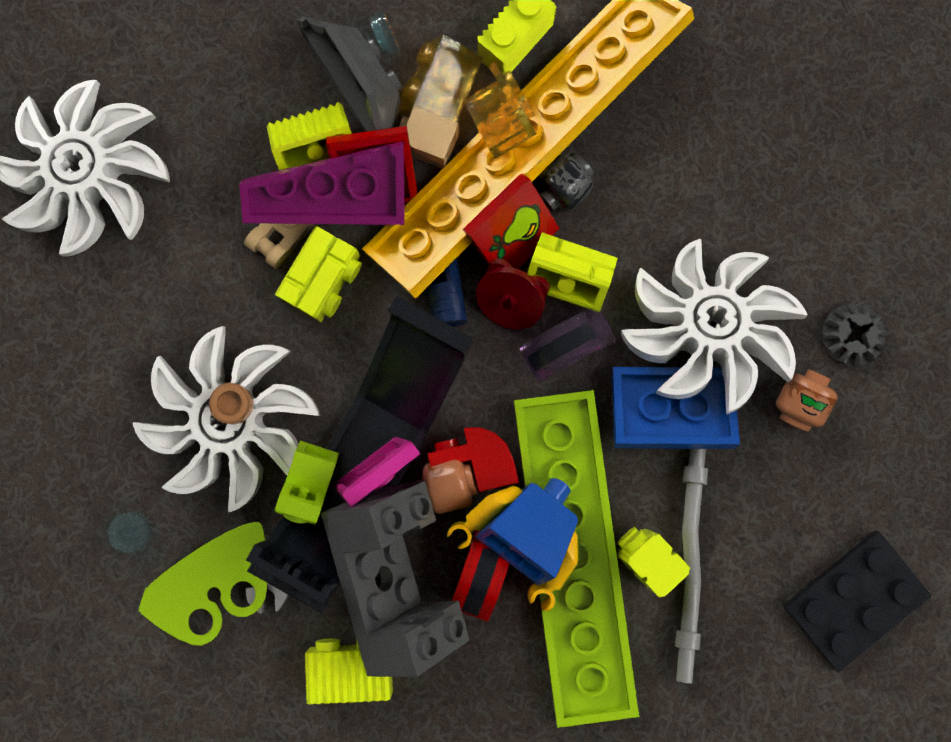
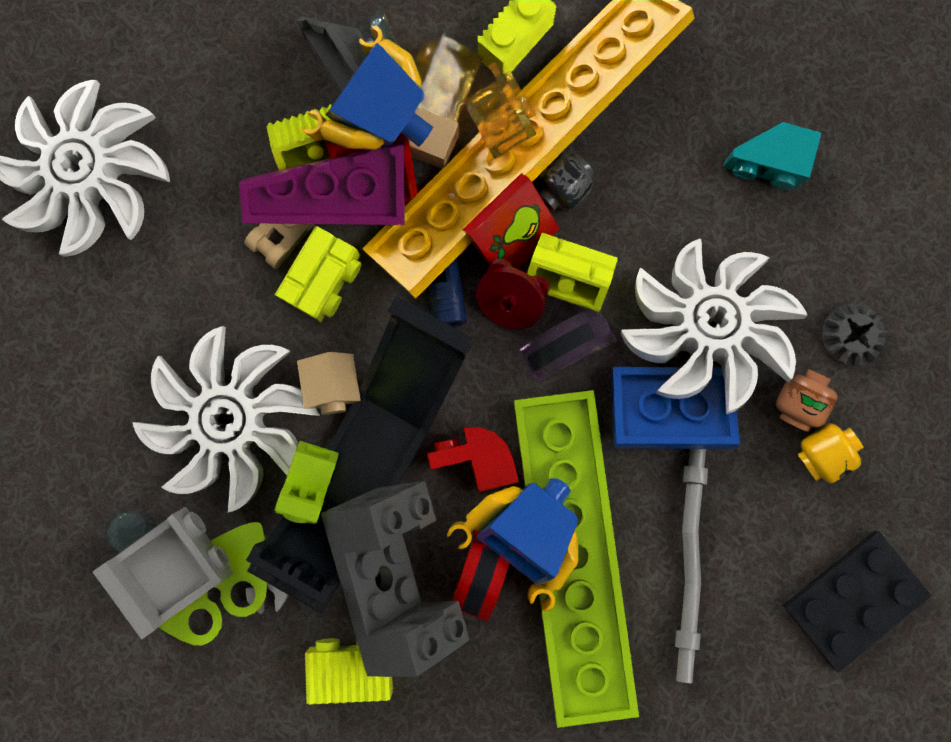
medium nougat tile [209,383,254,425] -> none
dark pink plate [333,437,420,507] -> none
nougat head [416,460,478,514] -> none
neon yellow brick [617,527,690,598] -> none
none -> light grey panel [93,507,233,640]
none -> tan brick [297,352,361,415]
none -> blue torso [302,26,433,150]
none -> teal slope [723,122,821,190]
none -> yellow head [798,423,864,483]

